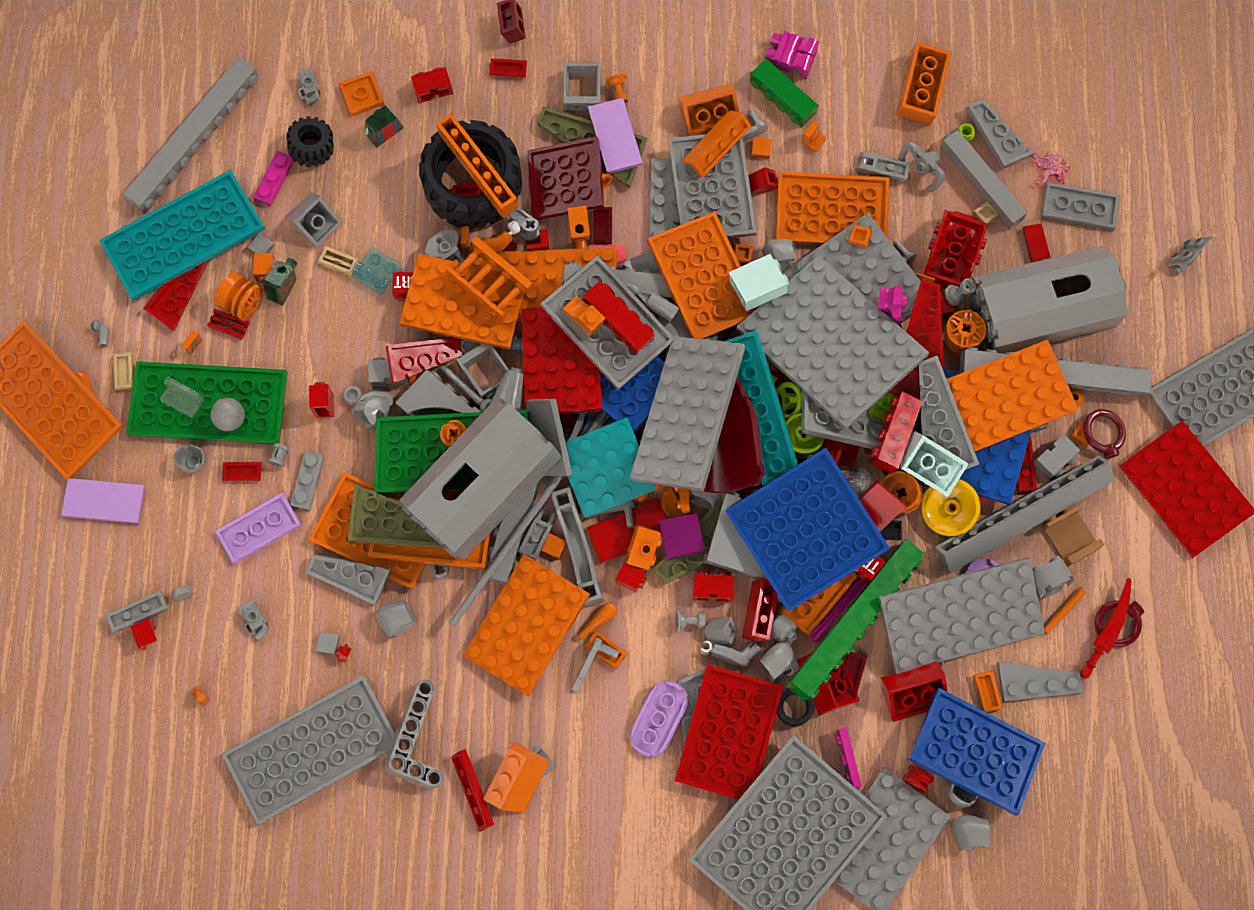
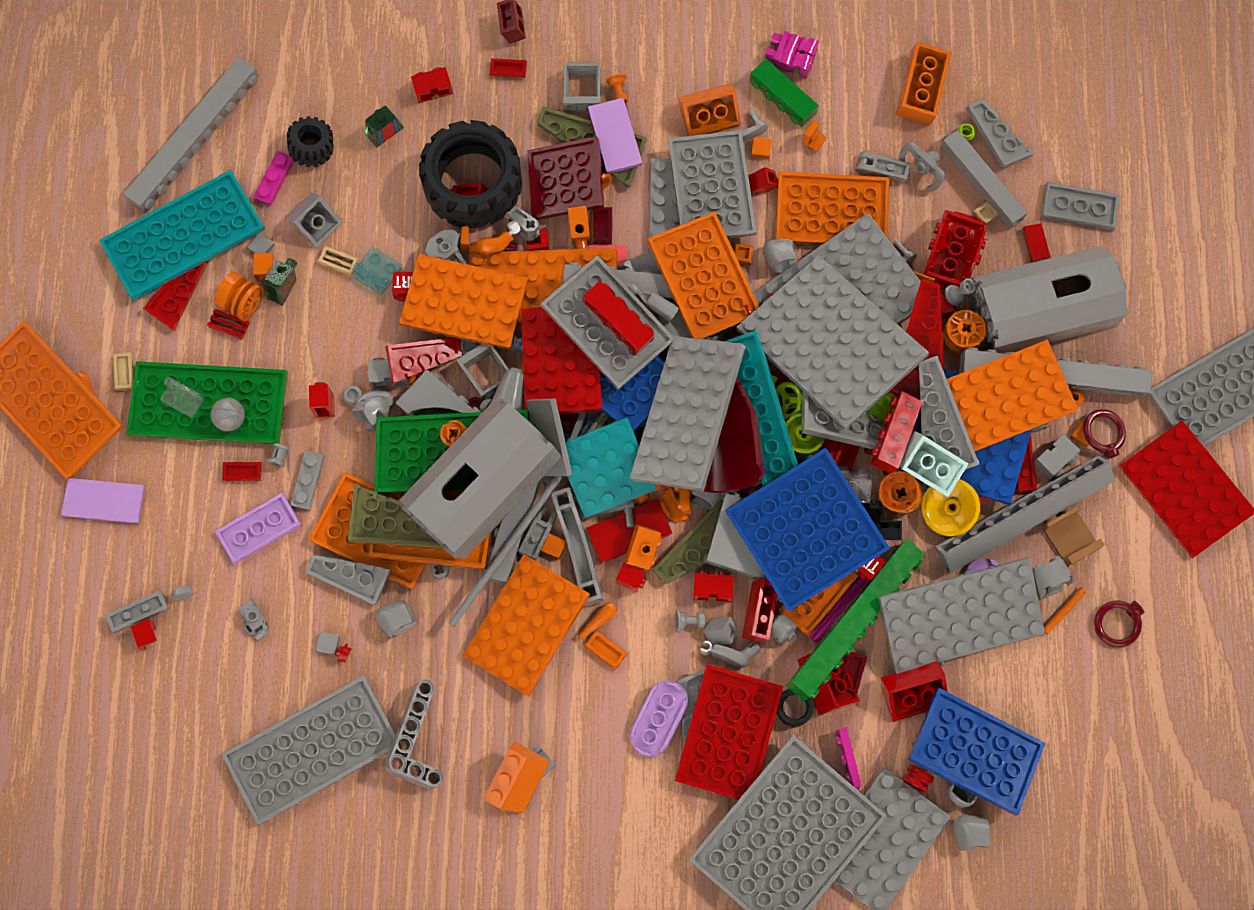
light grey arm [90,320,110,347] -> none
light grey hair [174,444,206,473] -> none
orange tile [182,331,203,355] -> none
orange tile [192,686,210,705] -> none
light grey piece [297,68,321,106] -> none
orange tile [338,72,385,117] -> none
orange brick [436,113,518,217] -> none
light grey bar [441,365,484,406] -> none
orange fence [445,236,534,322] -> none
red tile [451,749,495,832] -> none
orange arch [562,295,605,337] -> none
light grey piece [571,637,619,692] -> none
magenta tile [659,513,705,559] -> none
orange panel [682,110,752,177] -> none
light aqua brick [729,254,789,311] -> none
light grey piece [759,642,800,683] -> none
orange tile [848,225,872,248] -> none
red tile [858,480,906,532] -> none
dark pink brick [878,286,907,323] -> none
orange tile [973,670,1003,713] -> none
light grey wing [997,662,1083,702] -> none
clear pink piece [1033,153,1070,185] -> none
red sword [1080,578,1132,679] -> none
light grey hinge [1166,237,1212,274] -> none

